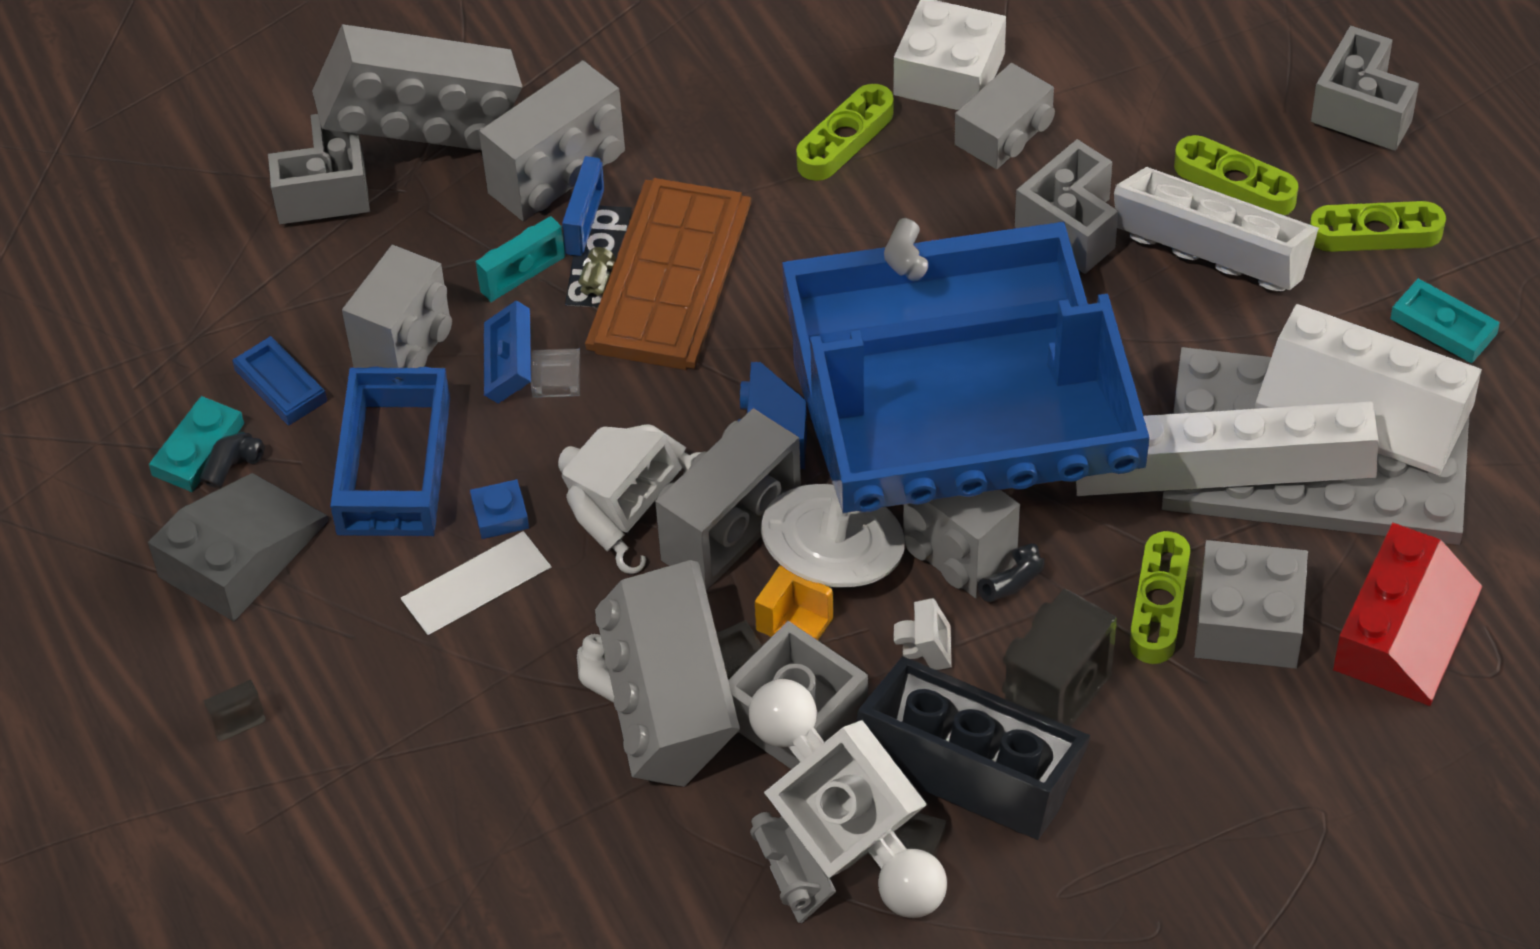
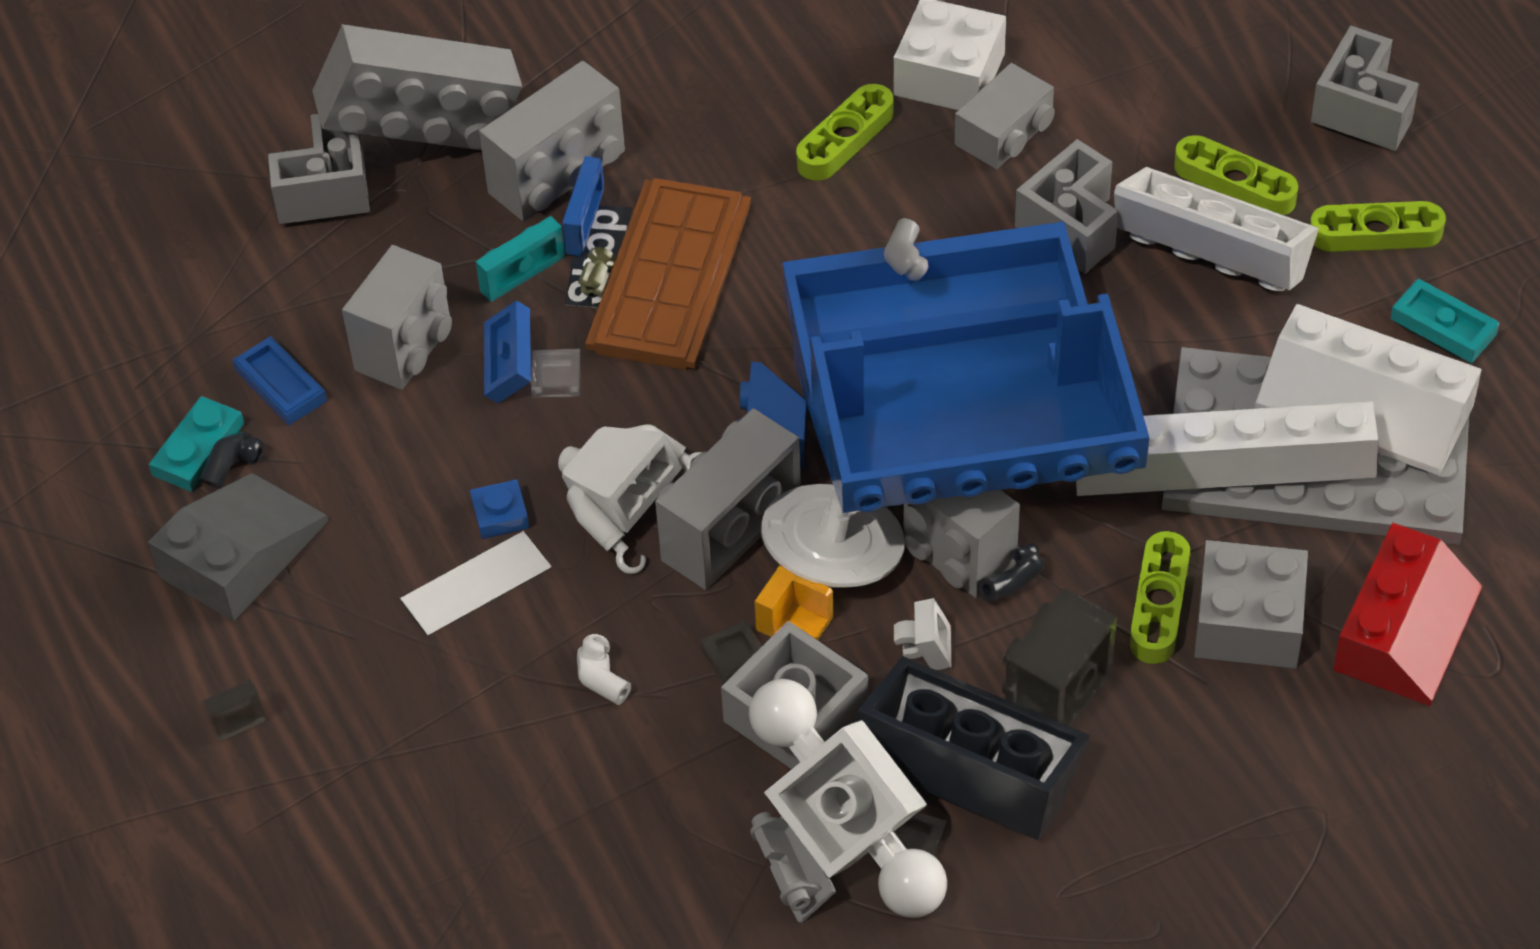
blue window [330,366,450,536] -> none
light grey slope [595,560,740,787] -> none

